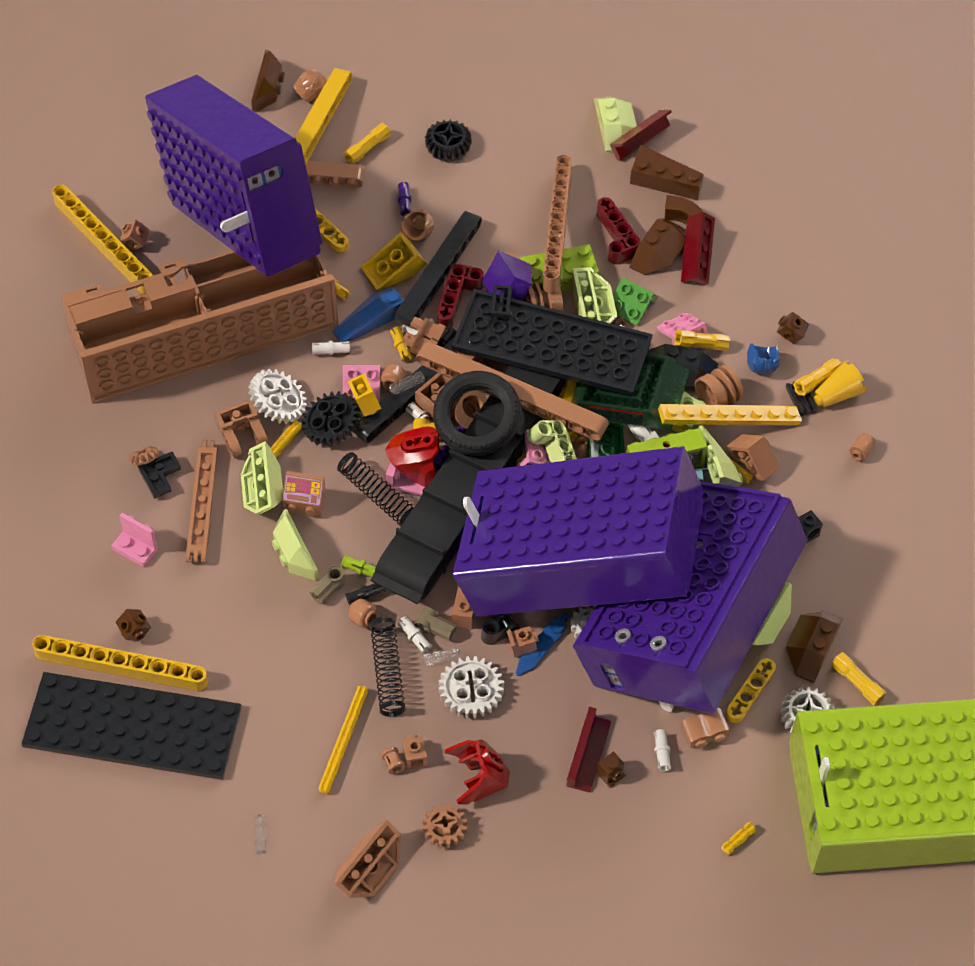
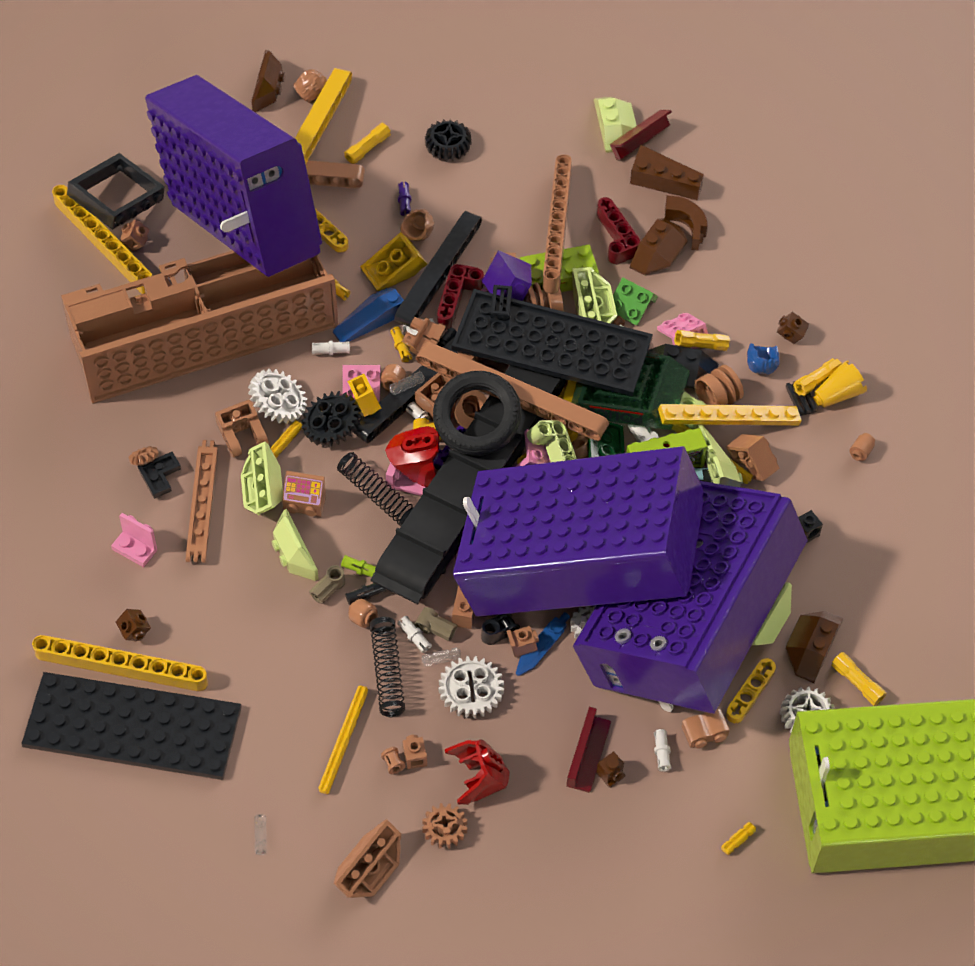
dark red panel [681,212,715,286] -> none
none -> black window [67,153,165,230]

